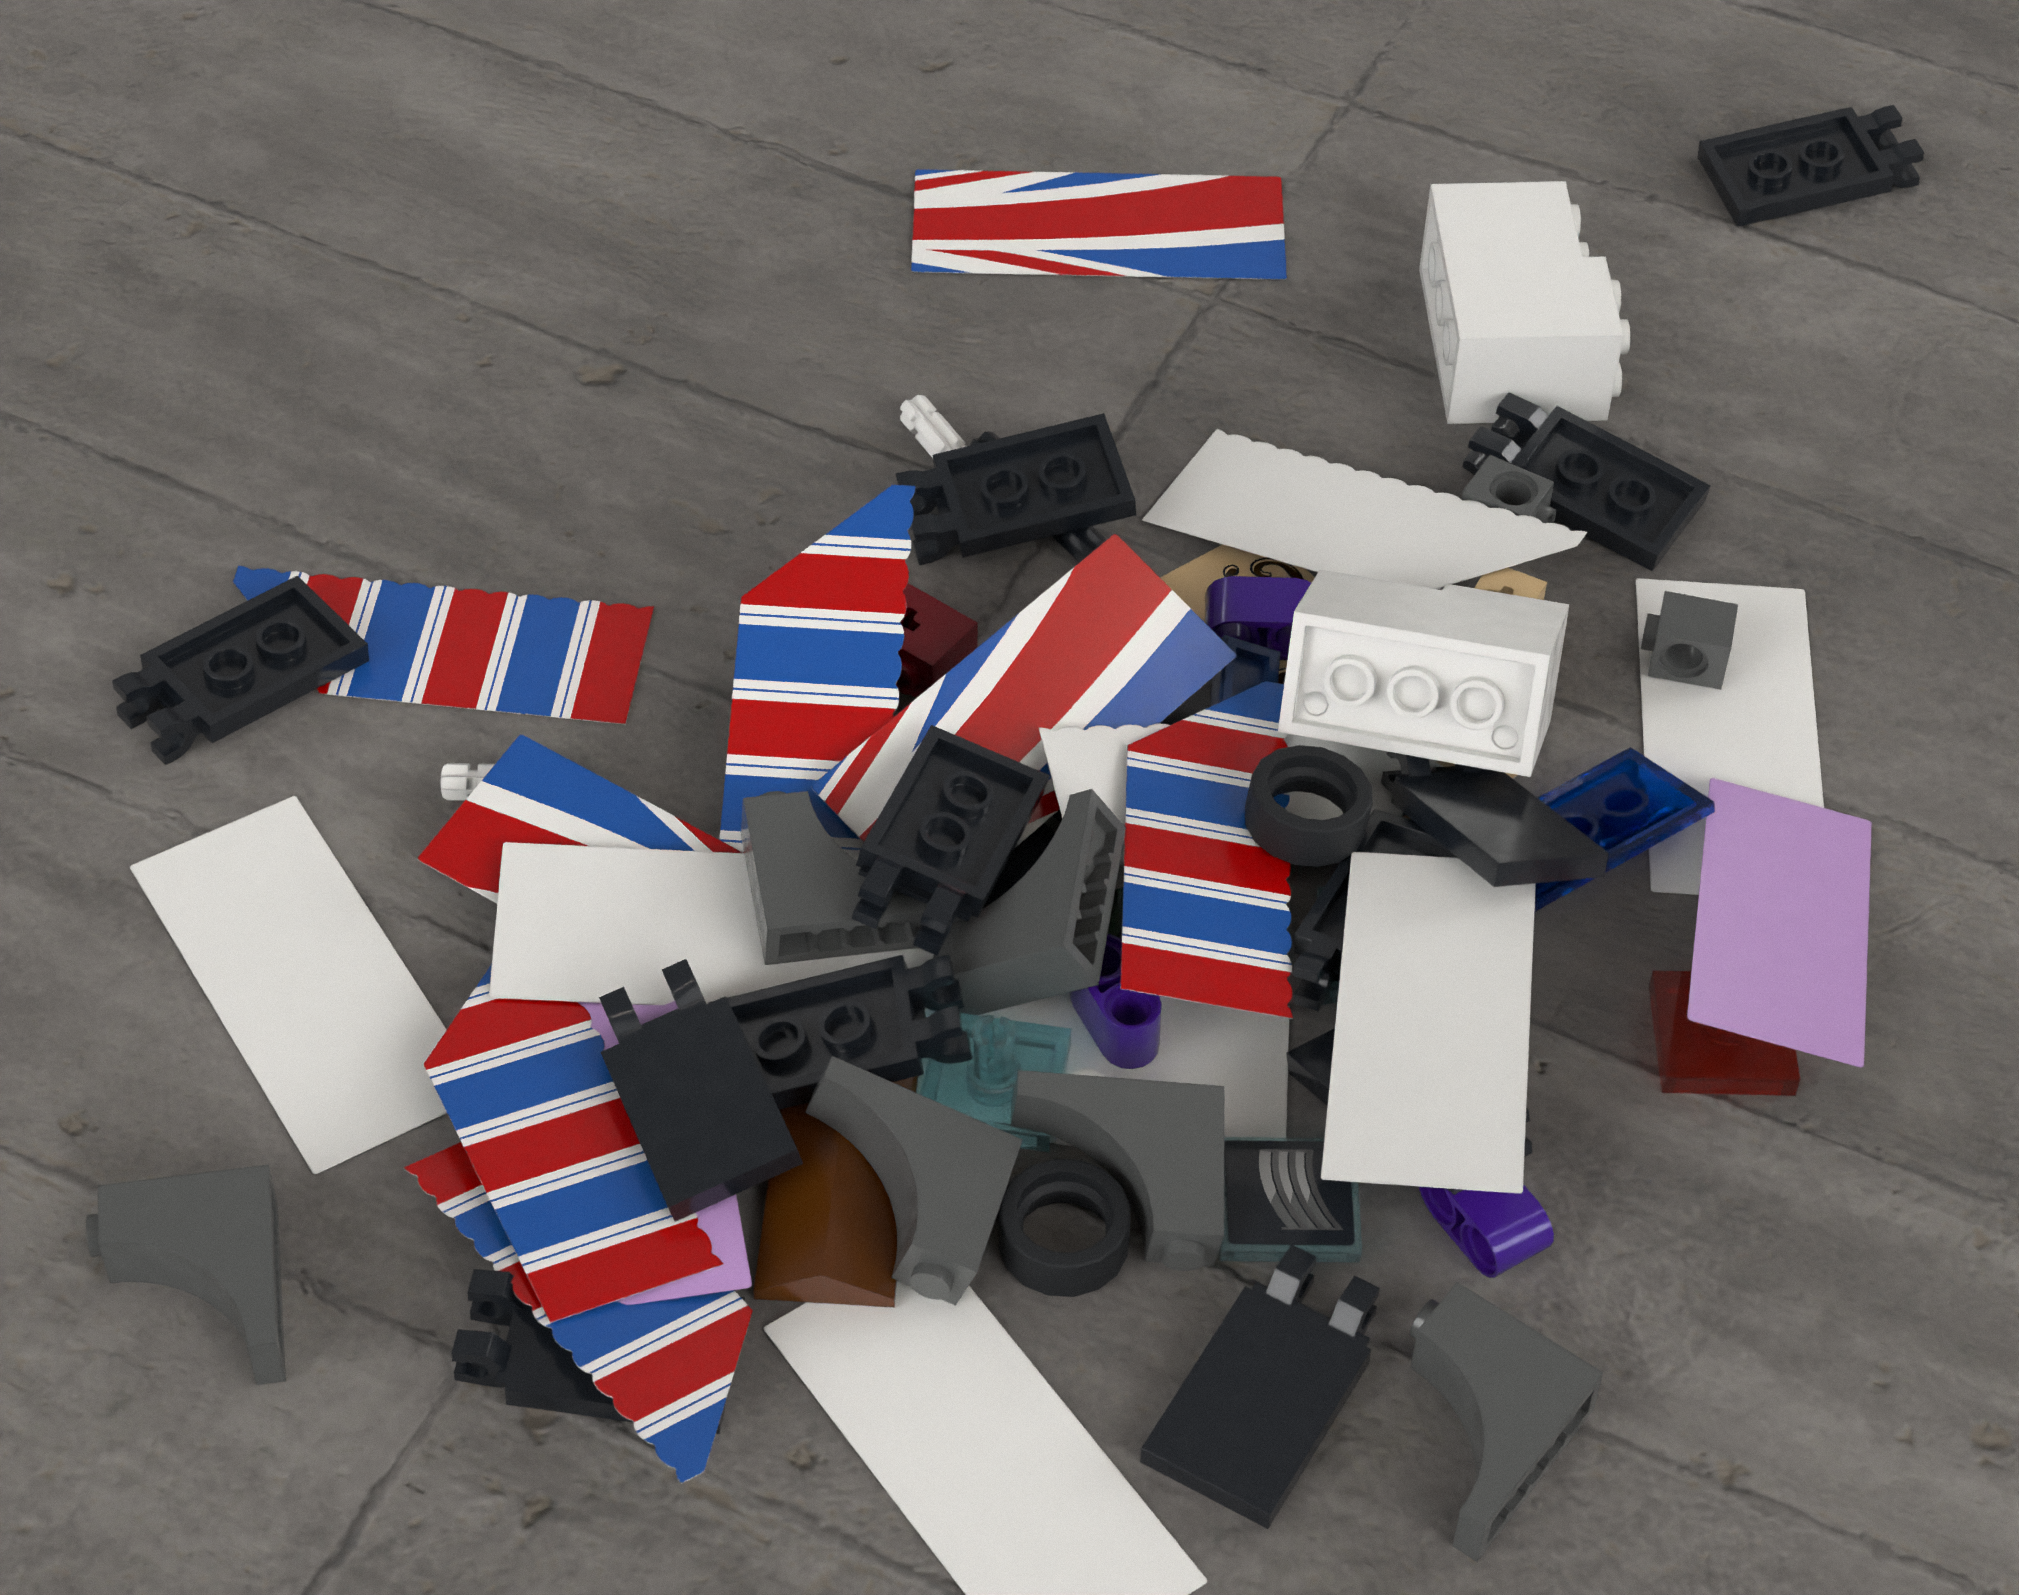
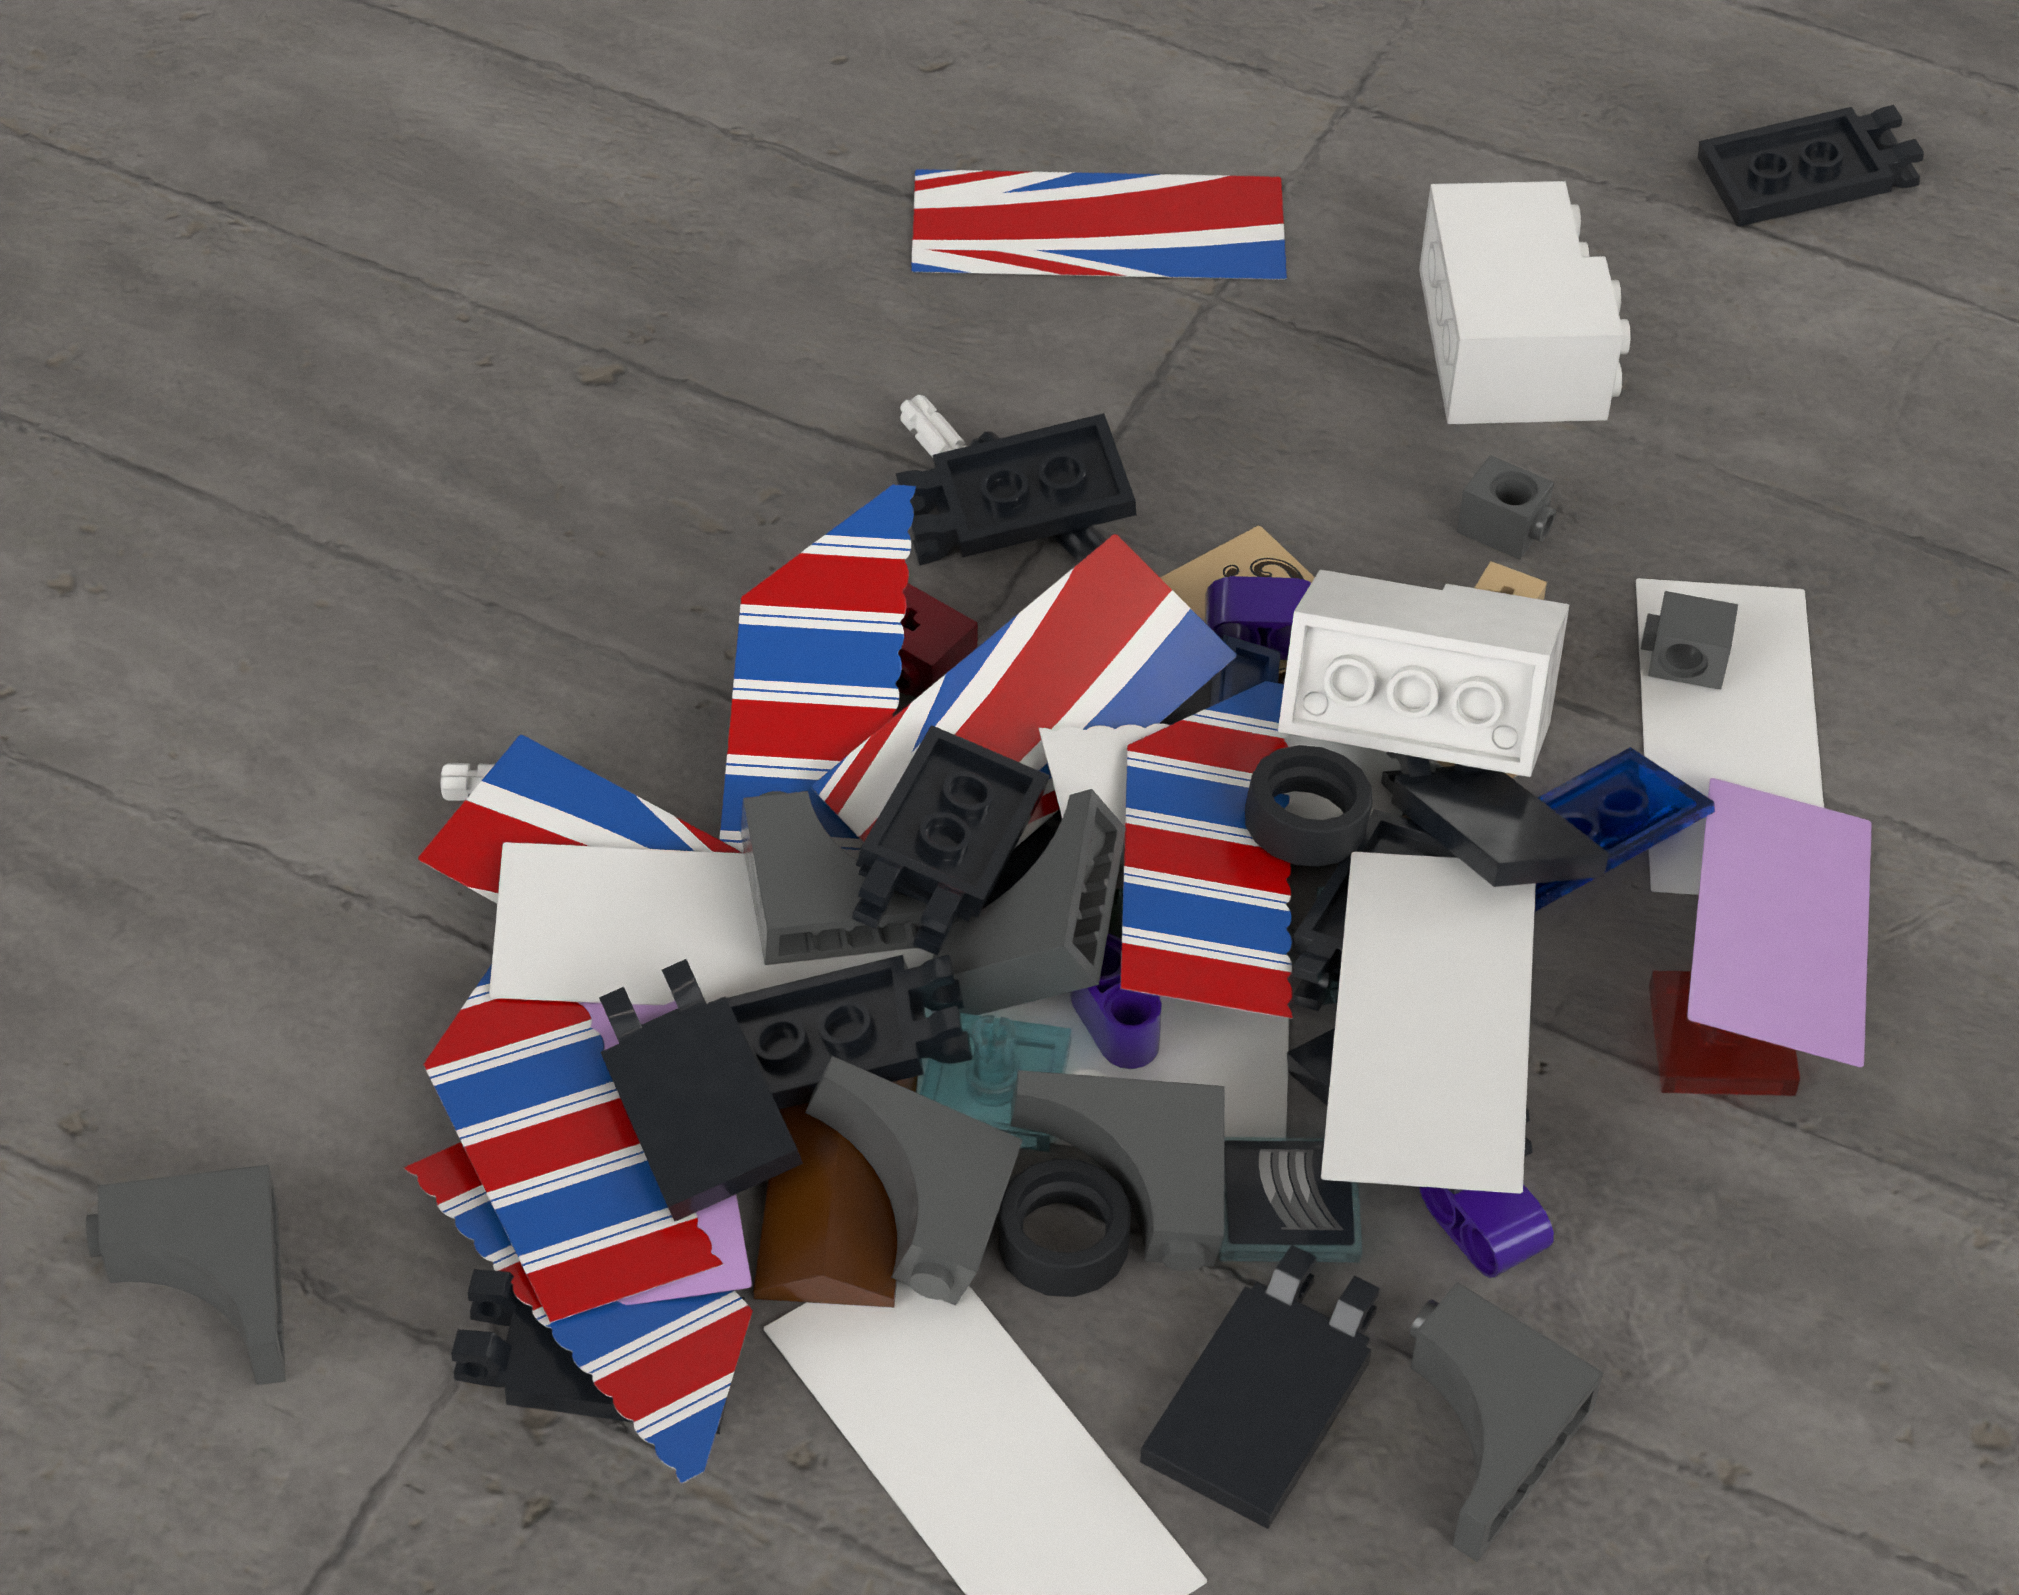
black tile [112,576,369,765] -> none
white sticker [130,796,447,1174] -> none
sticker [233,566,654,724] -> none
white sticker [1142,429,1587,589] -> none
black tile [1462,392,1711,571] -> none

